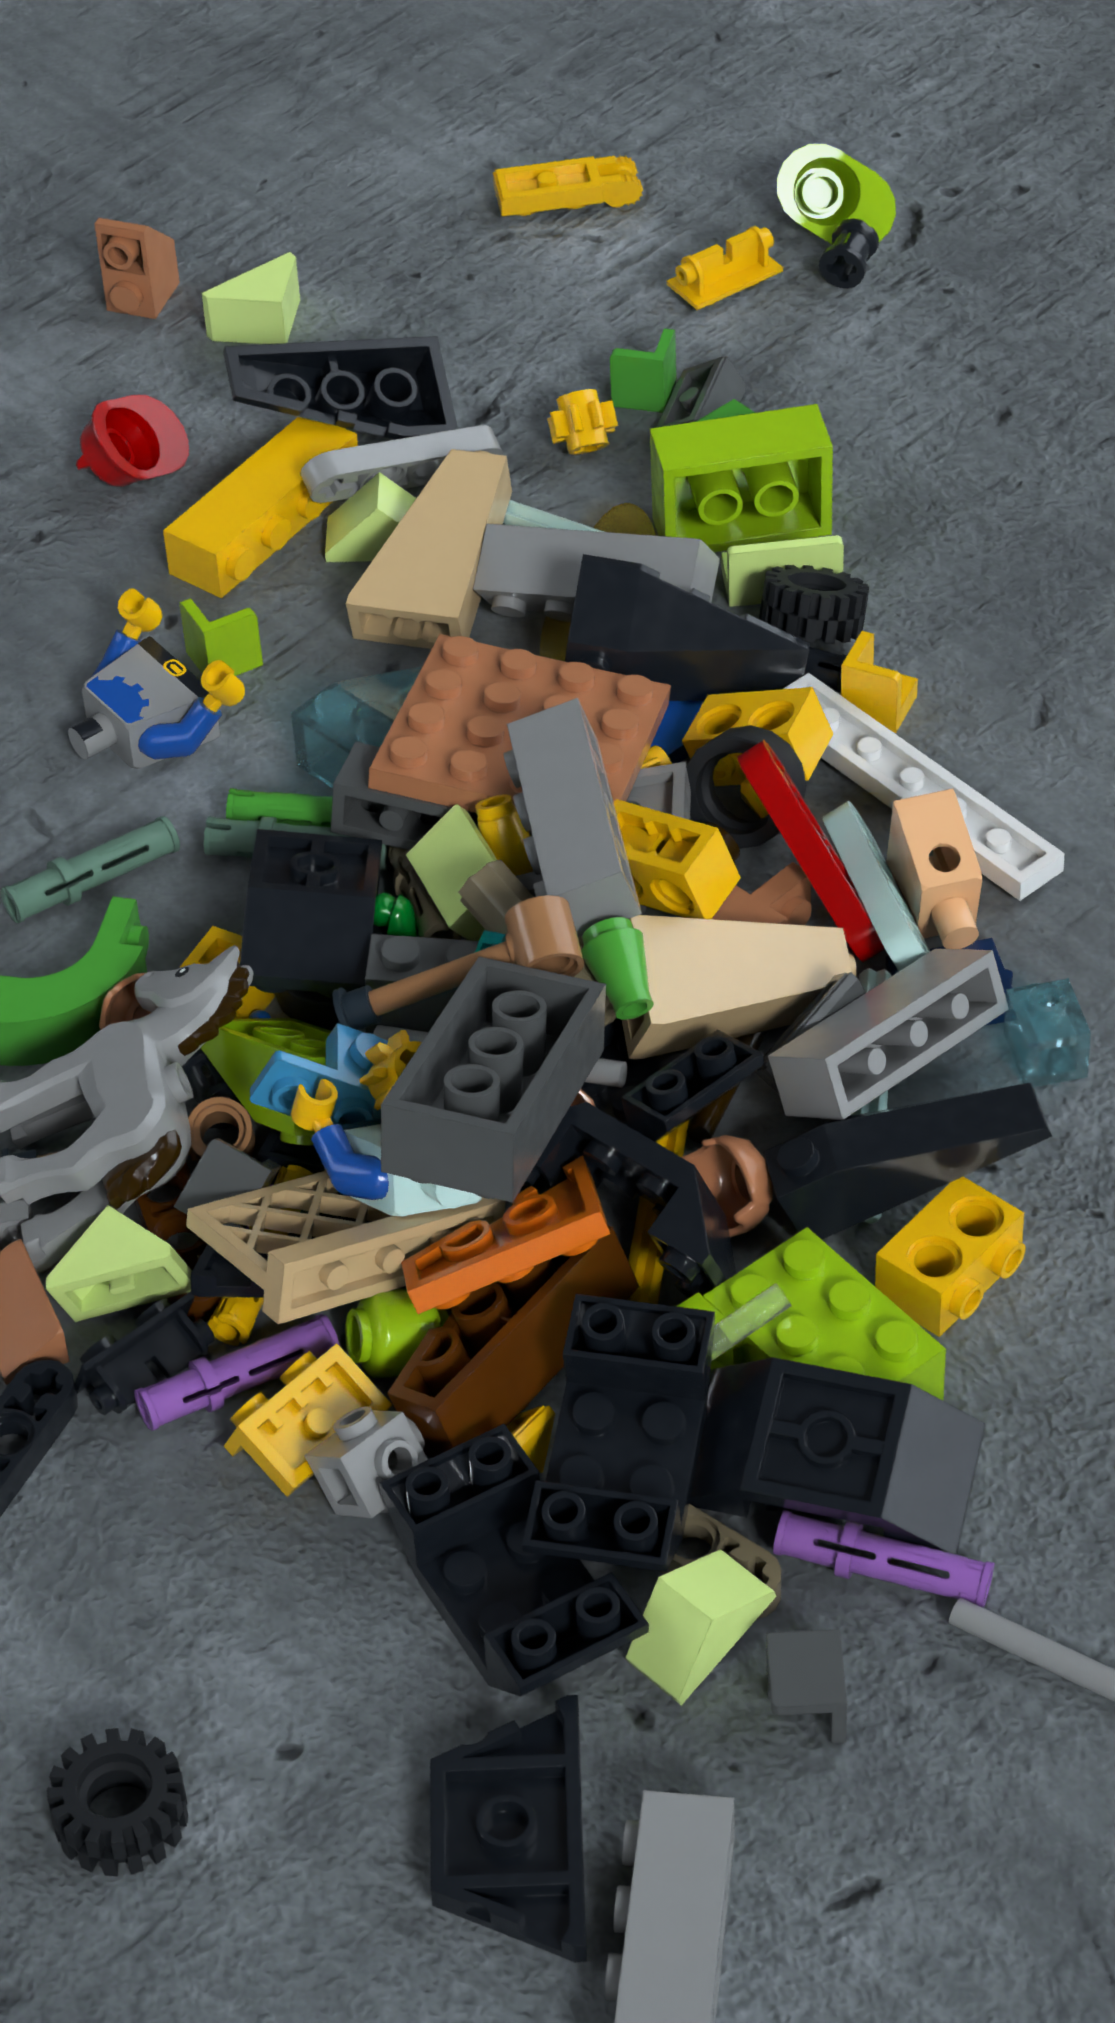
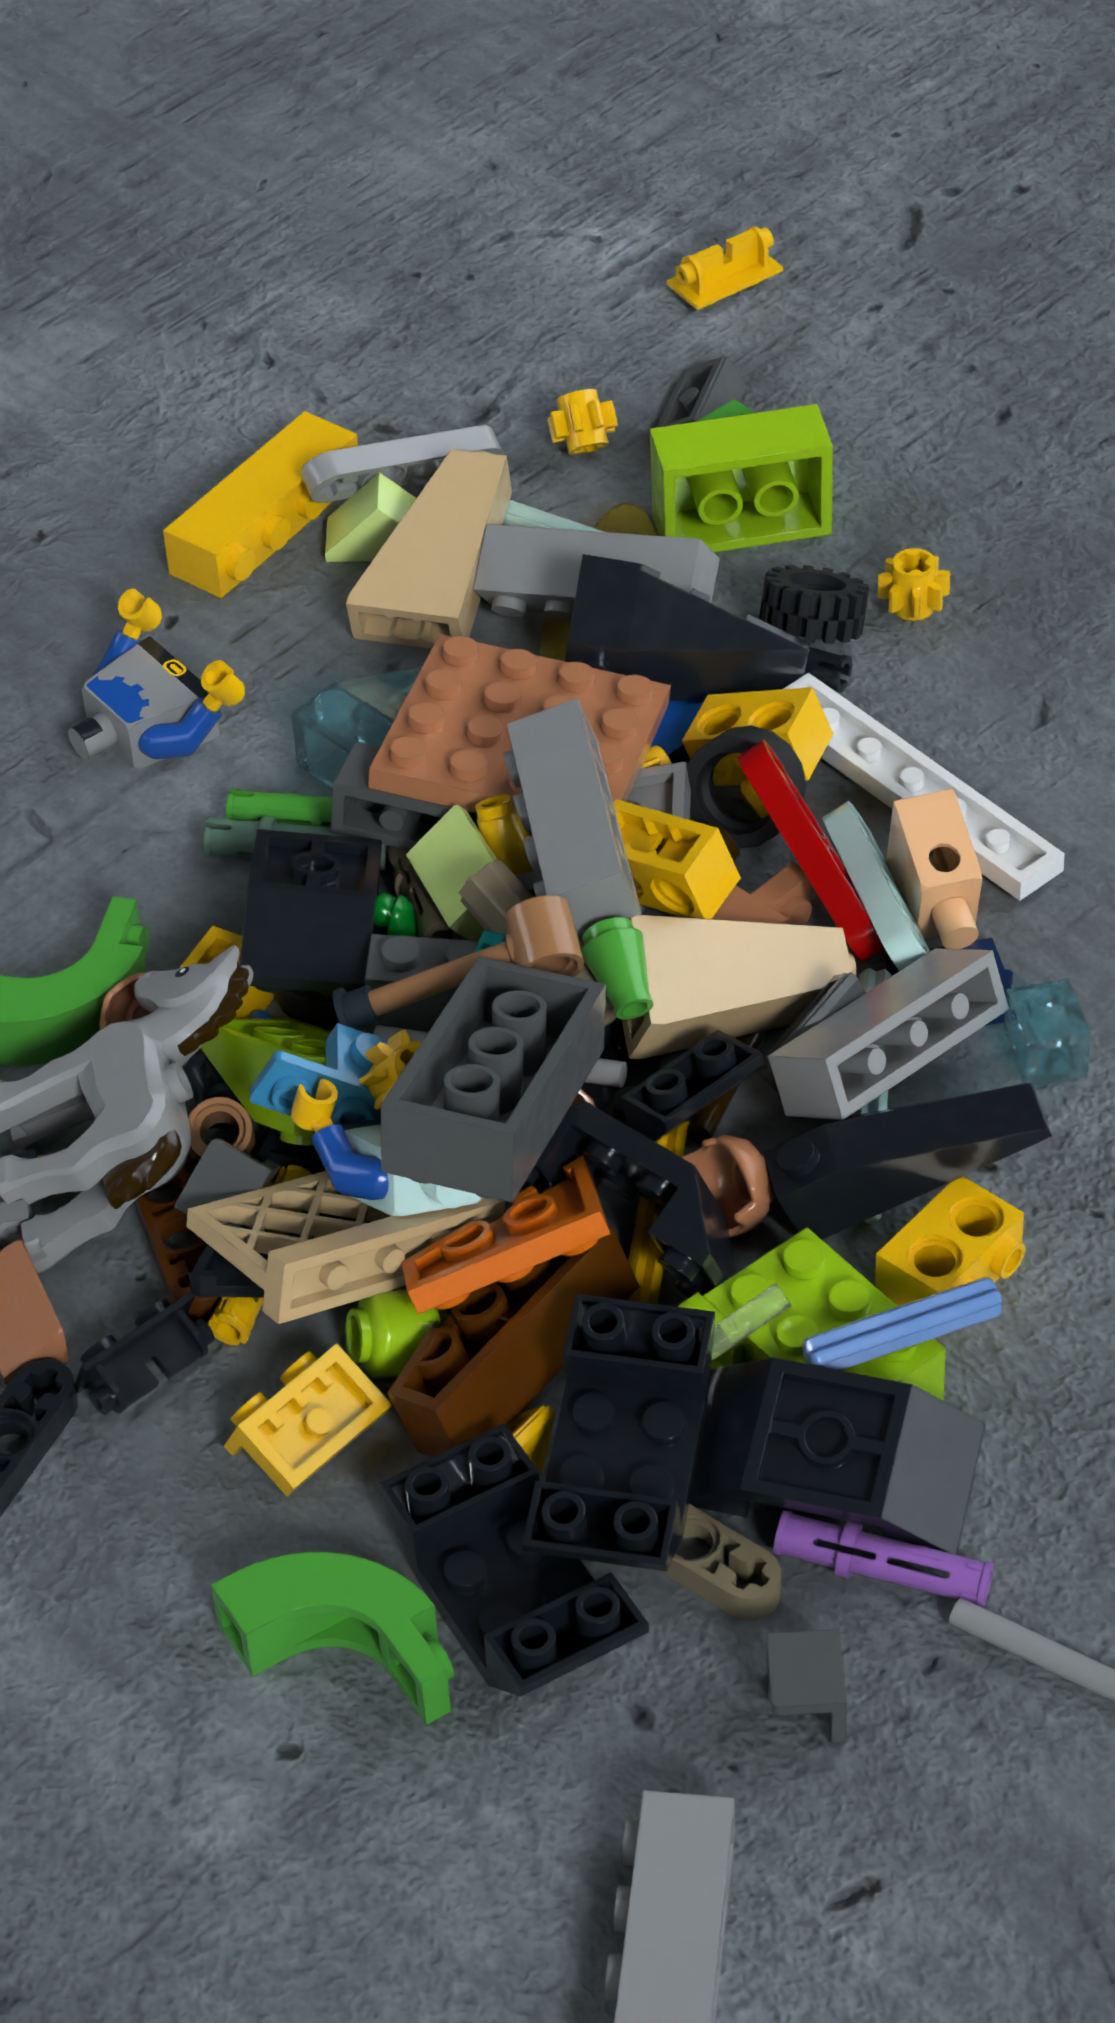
sand green pin [1,816,180,924] -> none
yellowish green slope [46,1205,192,1322] -> none
black tyre [47,1728,188,1876] -> none
red piece [75,395,189,487] -> none
nougat slope [94,218,180,319] -> none
medium lavender pin [134,1314,339,1431] -> none
lime panel [179,598,263,676] -> none
yellowish green slope [201,252,300,344] -> none
black wedge [223,336,458,440] -> none
light grey brick [304,1406,428,1518] -> none
black wing [430,1695,587,1962] -> none
yellow hinge [493,155,643,216] -> none
bright green panel [610,328,677,413] -> none
yellowish green slope [625,1549,777,1706] -> none
yellowish green panel [721,535,844,607] -> none
lime piece [777,144,896,245] -> none
black bush [819,218,879,289] -> none
yellow panel [841,631,918,733] -> none
none -> bright green arch [211,1552,454,1725]
none -> medium blue axle [802,1277,1002,1370]
none -> yellow gear [877,548,950,621]

